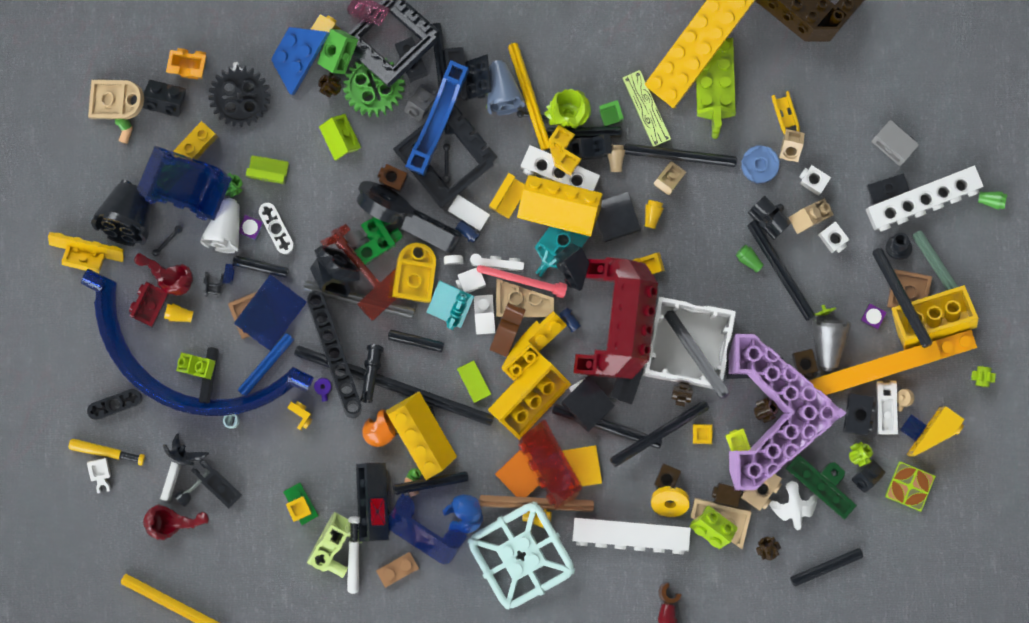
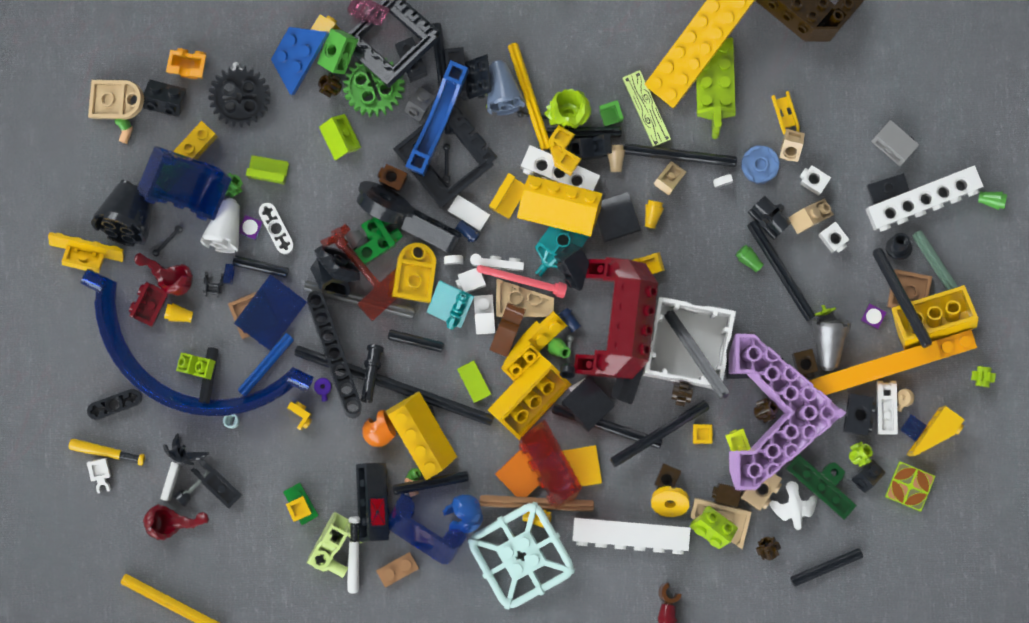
none -> bright green cone [548,338,571,358]
none -> black hinge [560,335,575,379]
none -> white tile [713,174,733,188]

